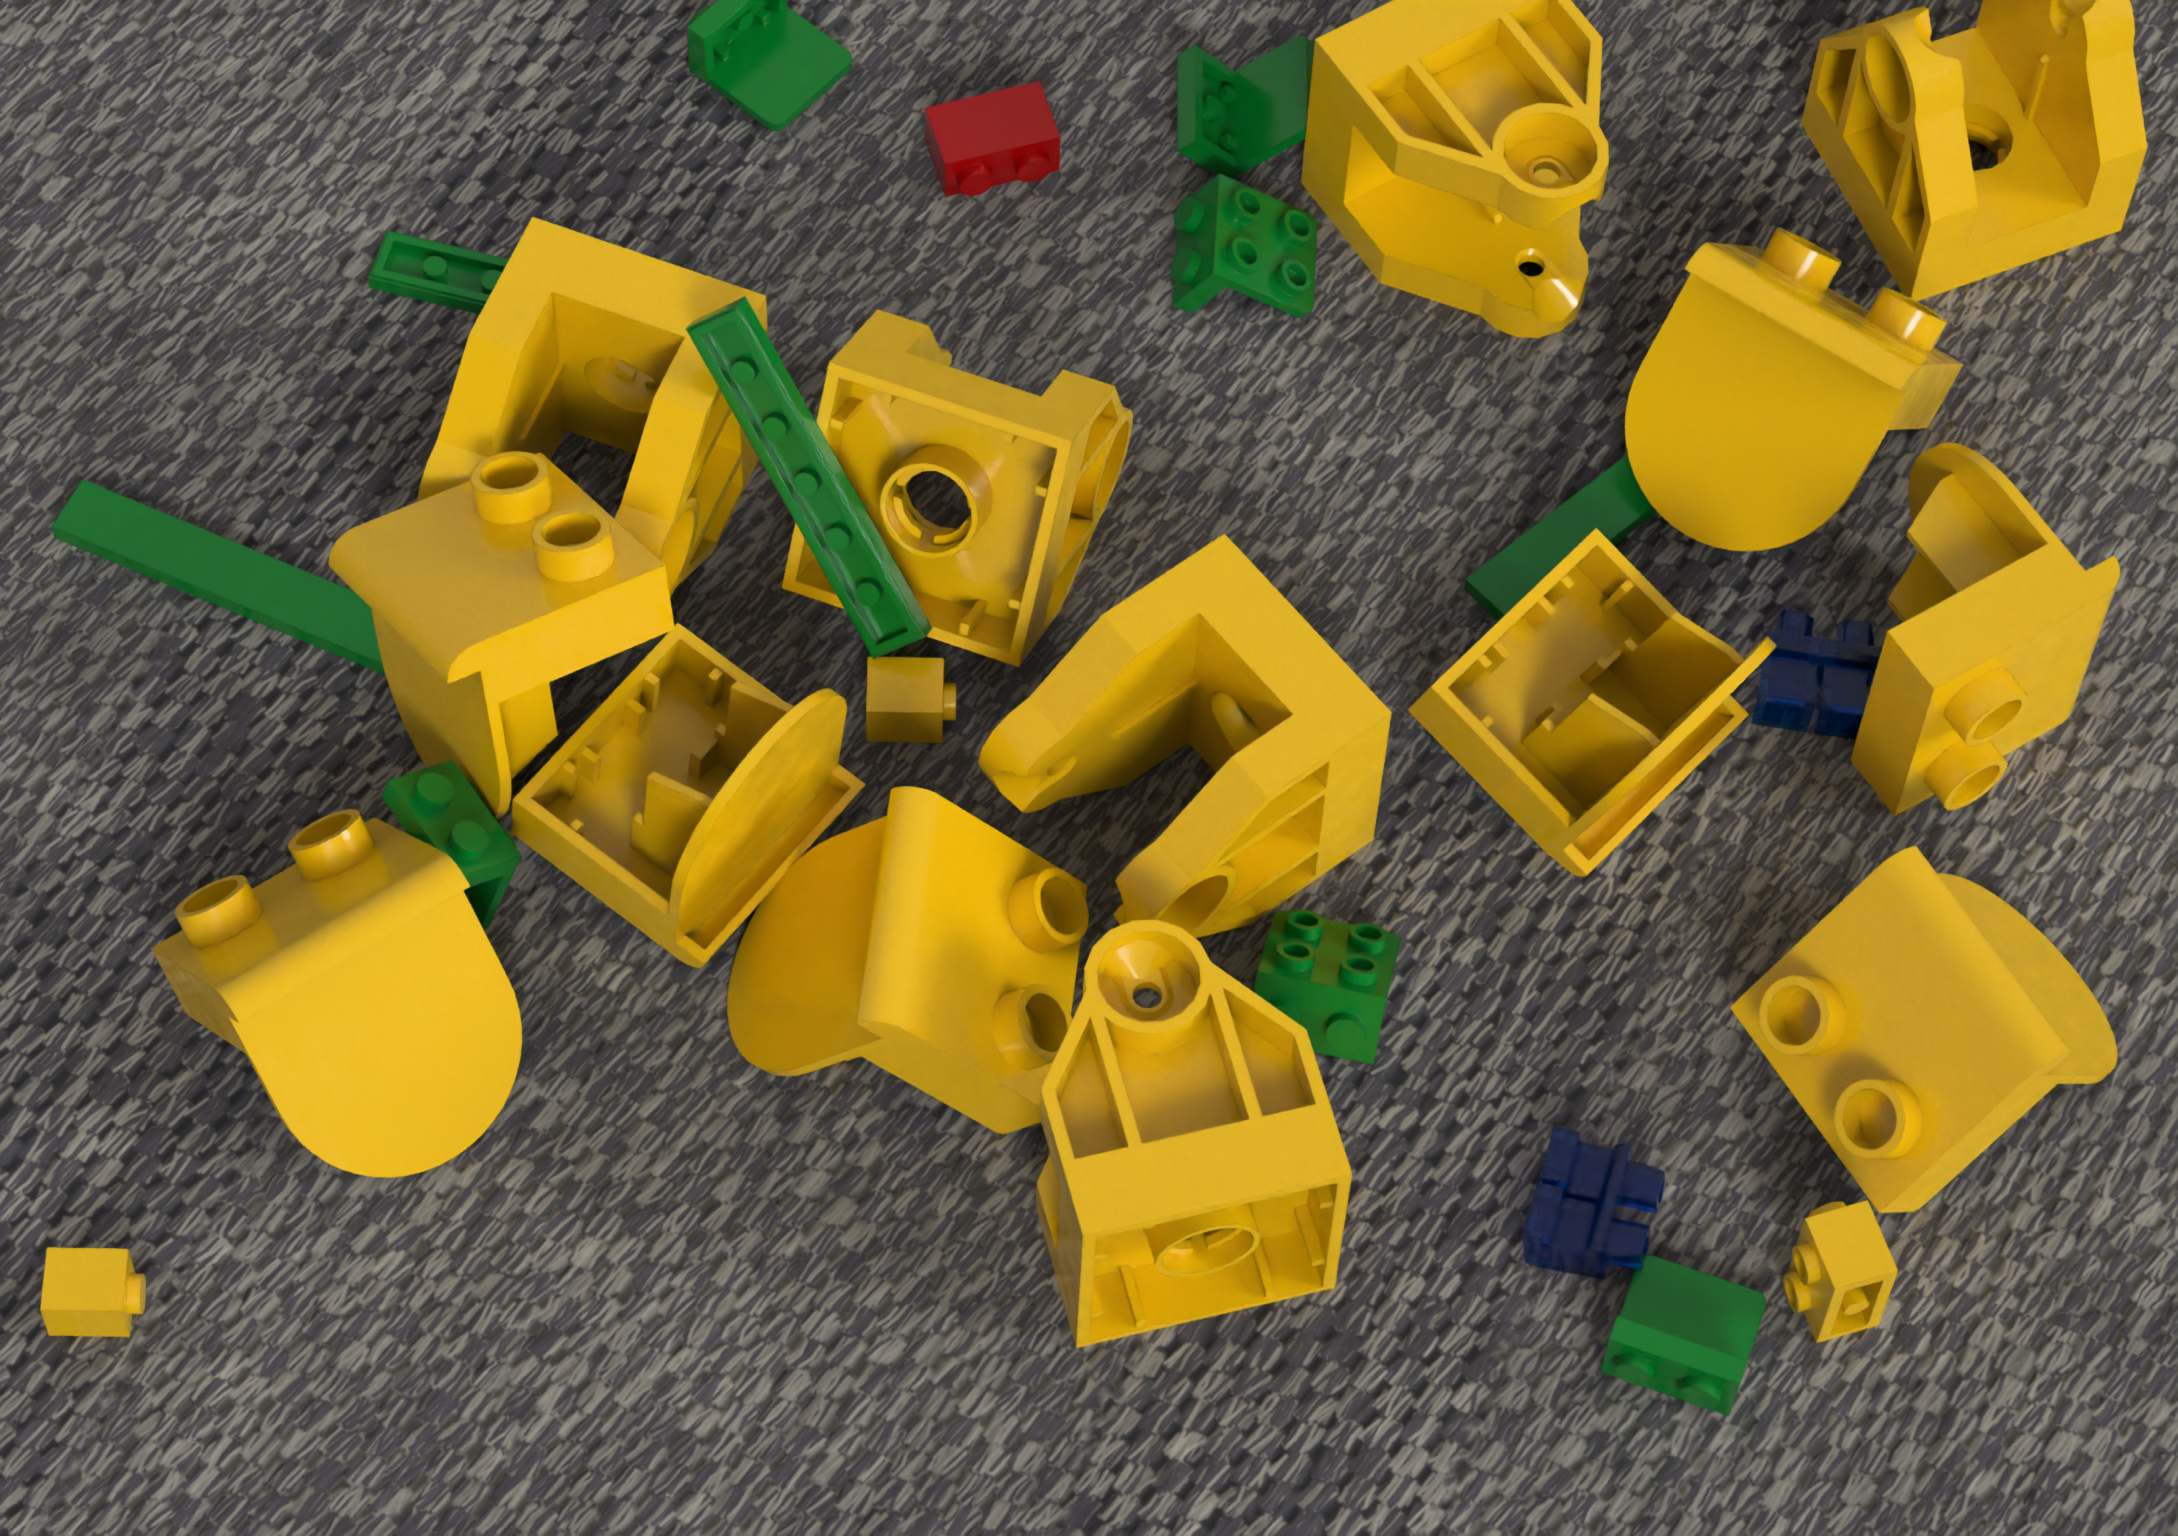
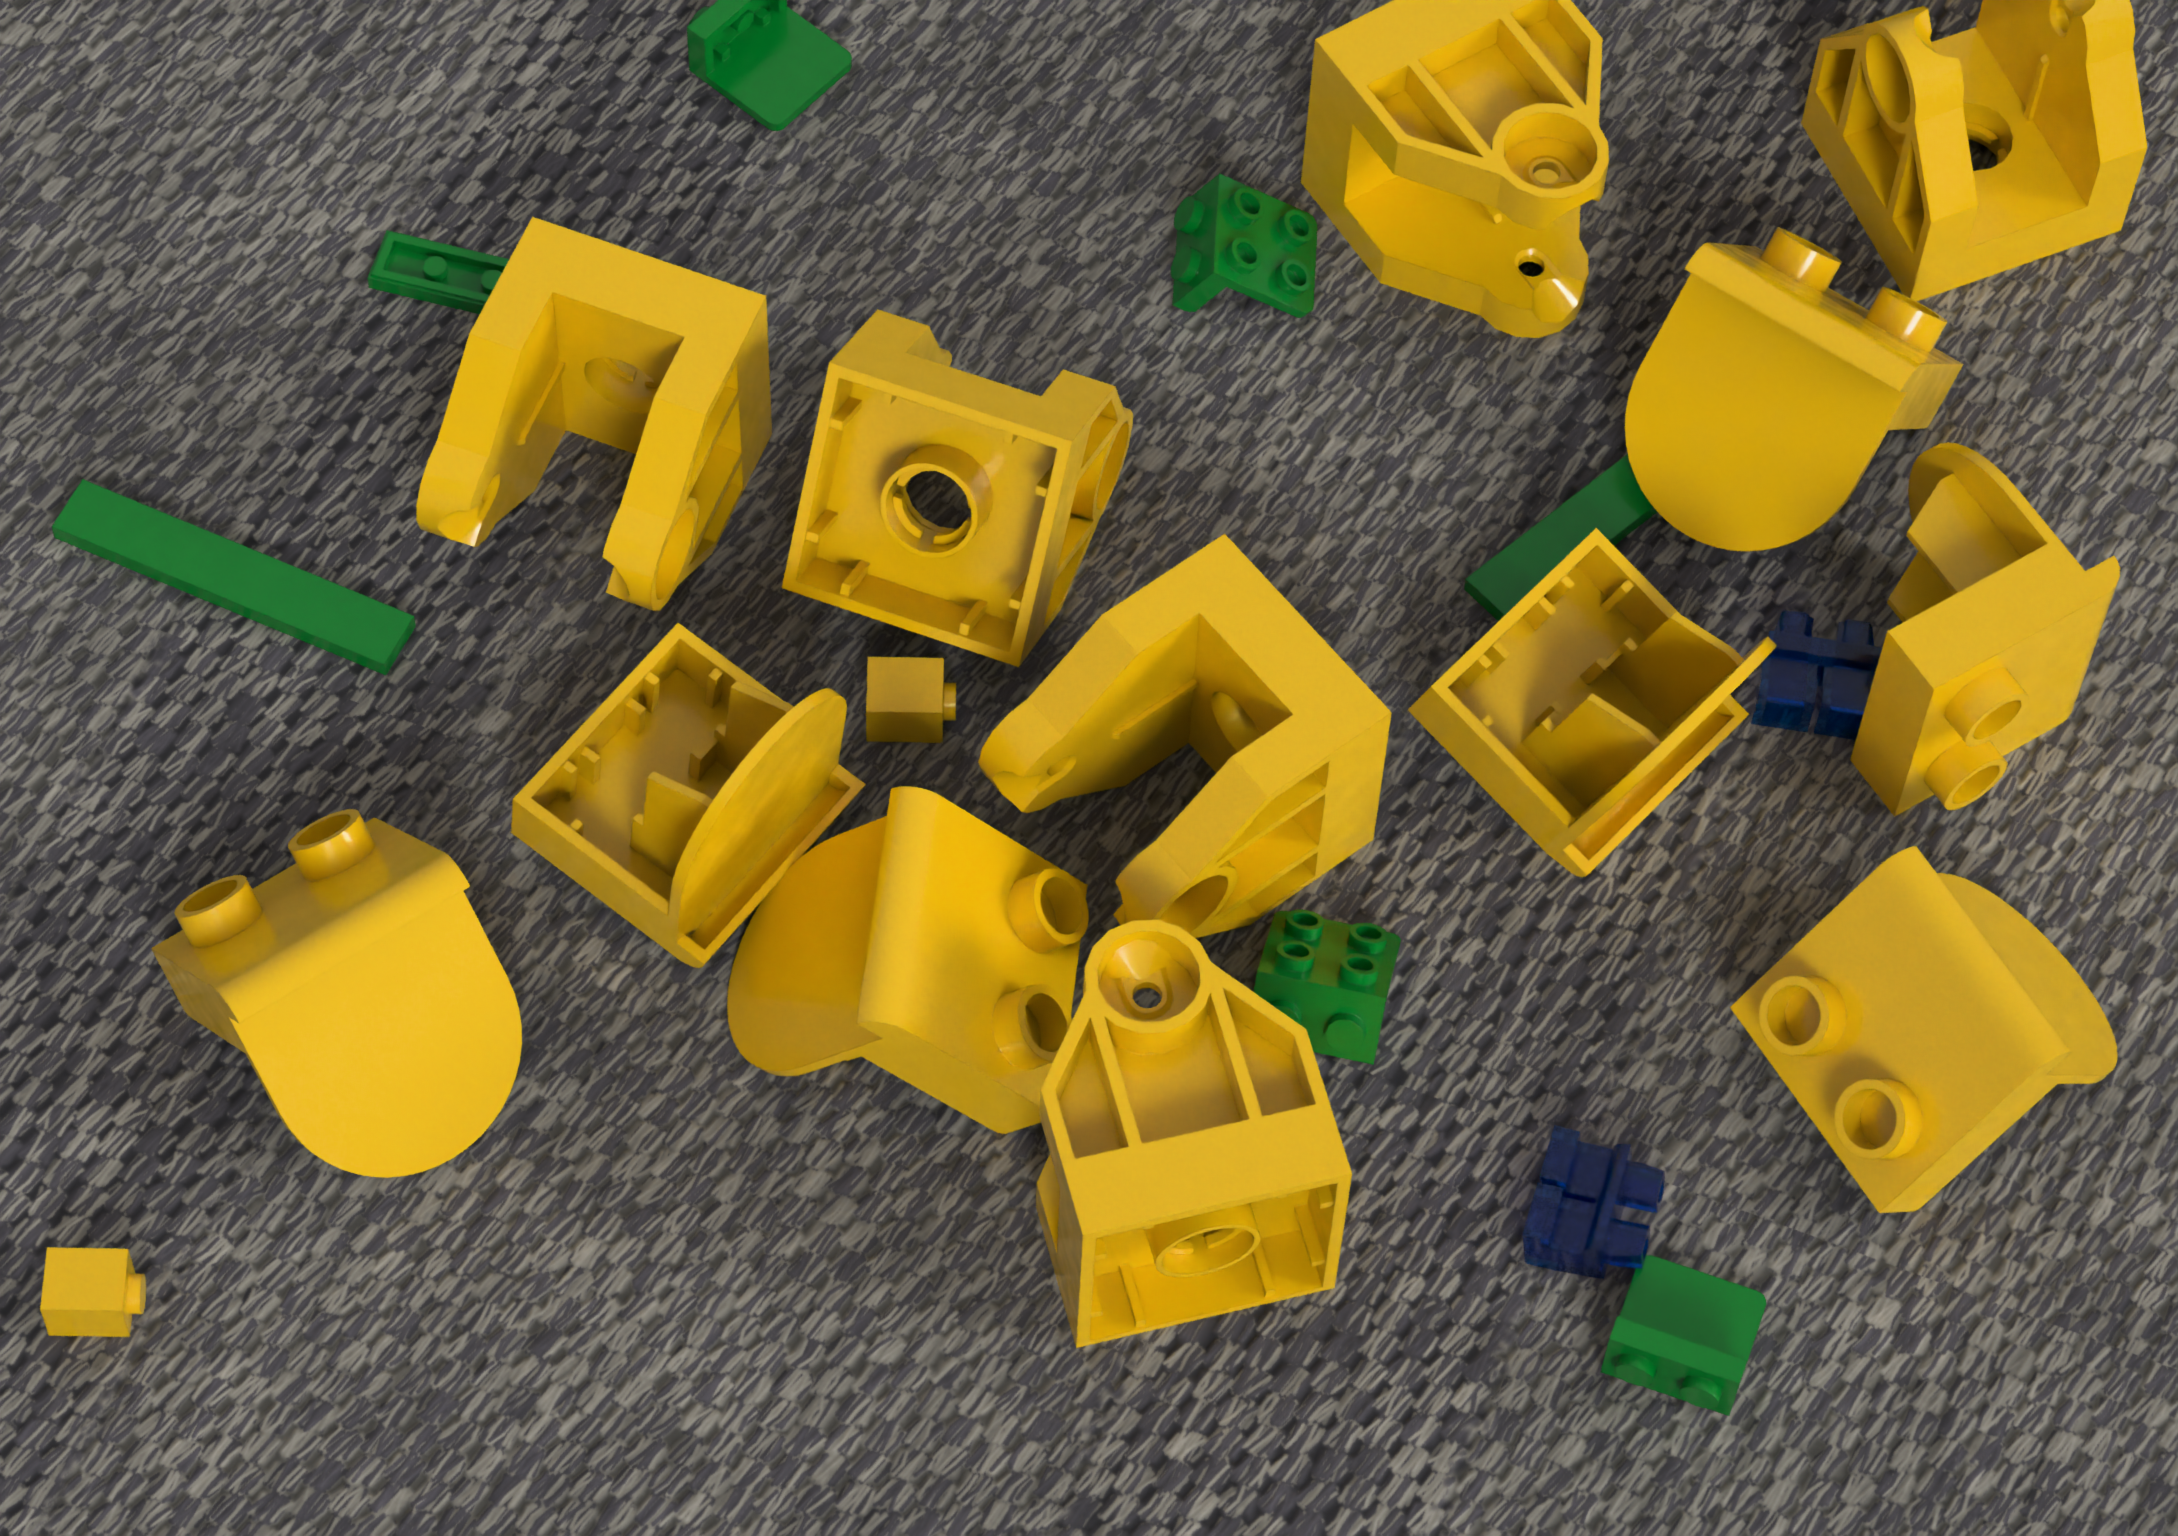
yellow plate [328,451,675,820] -> none
green bracket [381,759,522,930] -> none
green tile [685,297,932,659] -> none
red brick [925,81,1061,197] -> none
green bracket [1177,35,1314,179] -> none
yellow brick [1783,1200,1898,1343] -> none

